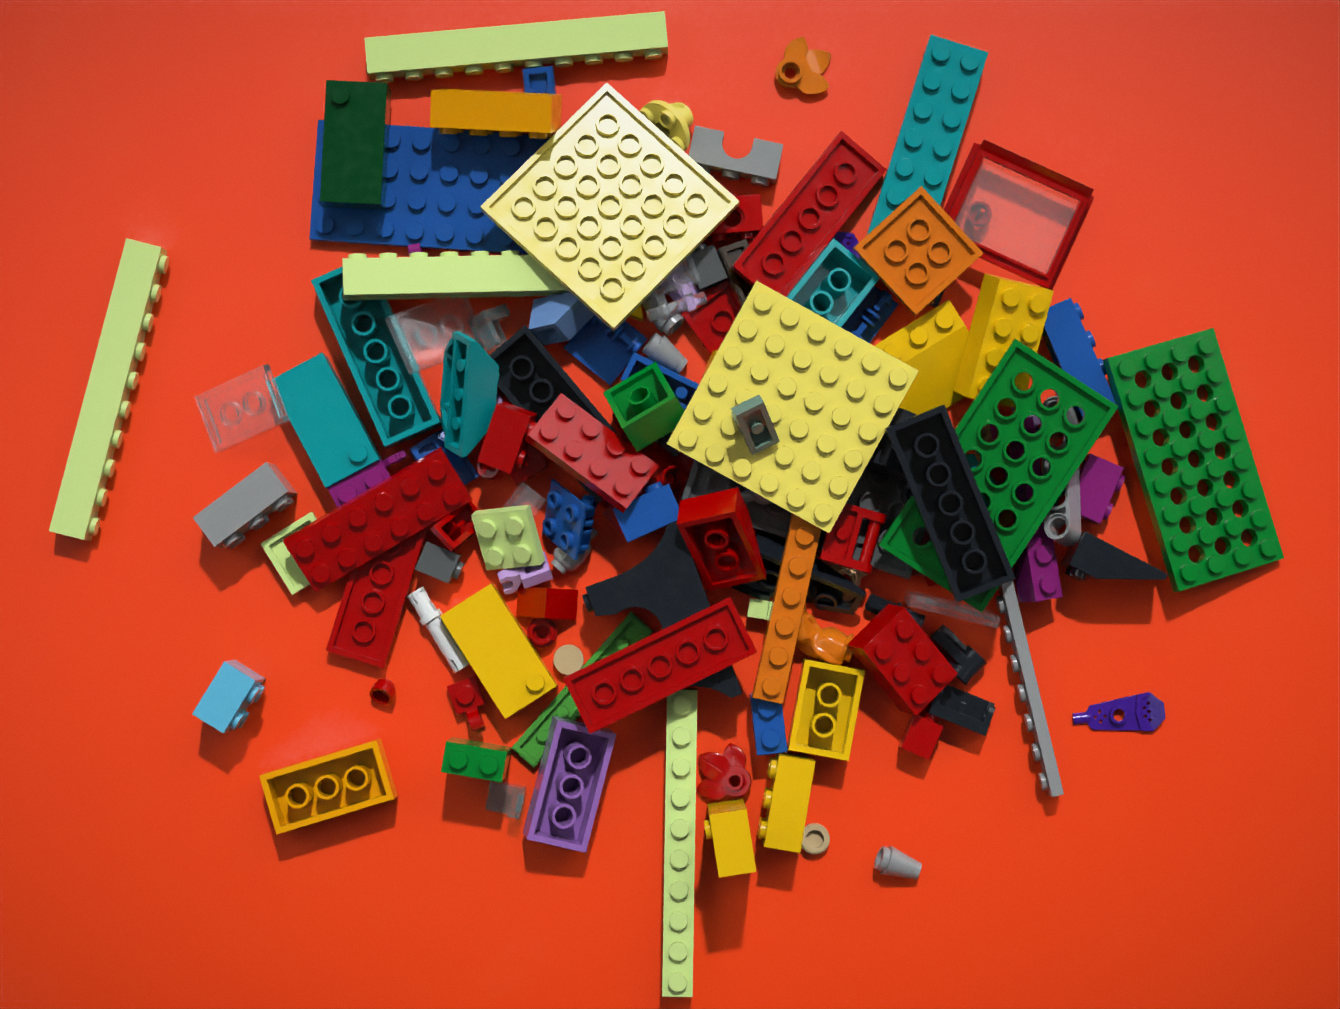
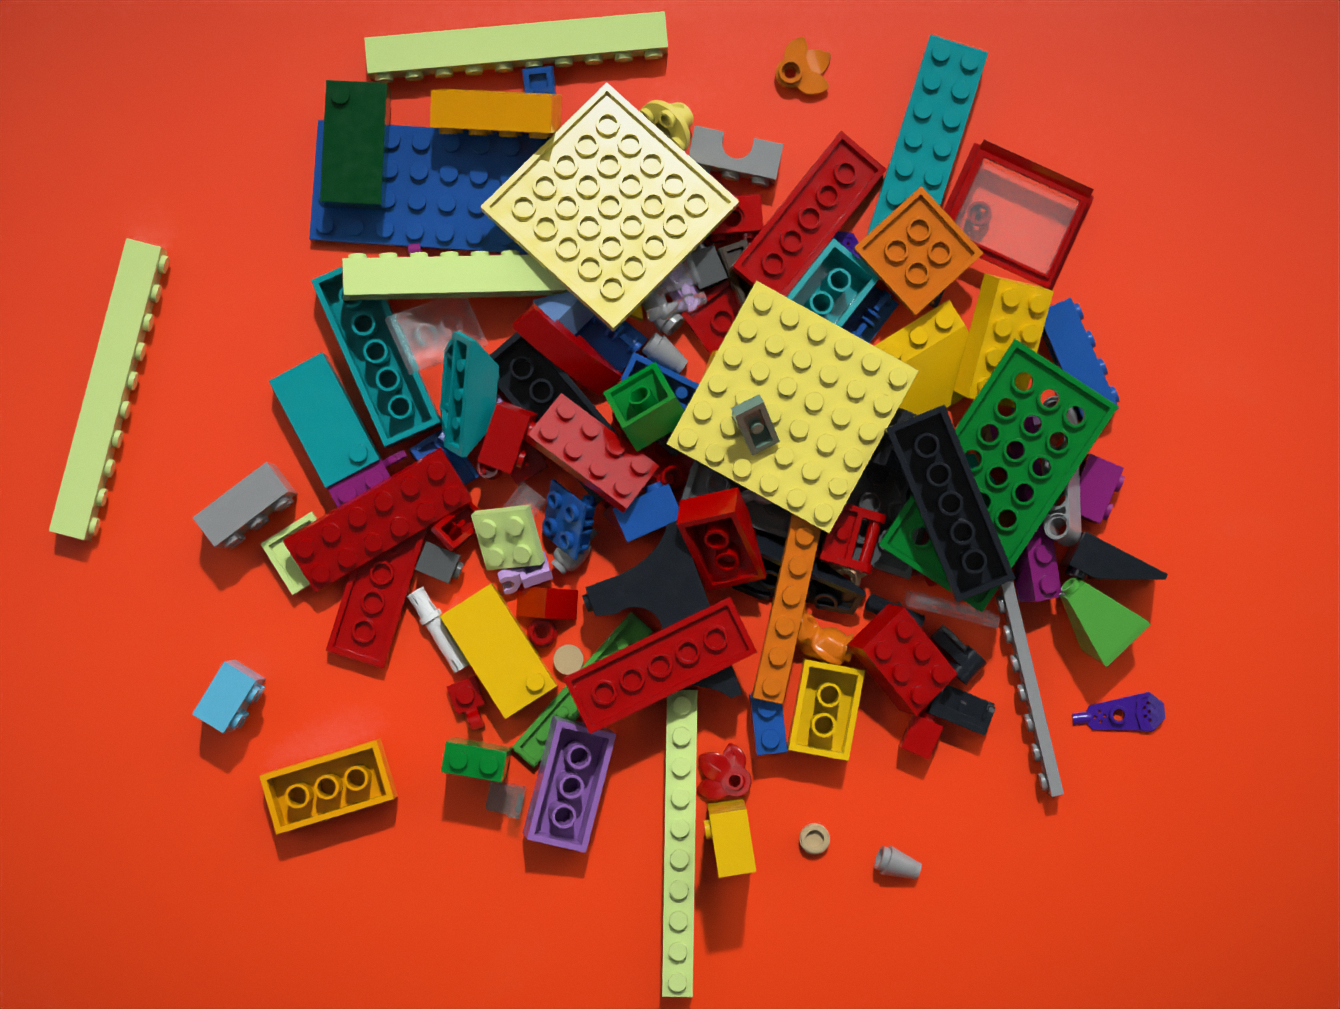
clear tile [194,364,290,453] -> none
red hinge [369,678,396,705] -> none
clear light blue panel [468,303,510,352] -> none
yellowish green piece [747,598,772,620] -> none
yellow brick [757,752,816,853] -> none
green piece [1103,328,1284,592] -> none
none -> red slope [512,303,622,396]
none -> bright green slope [1059,578,1151,667]

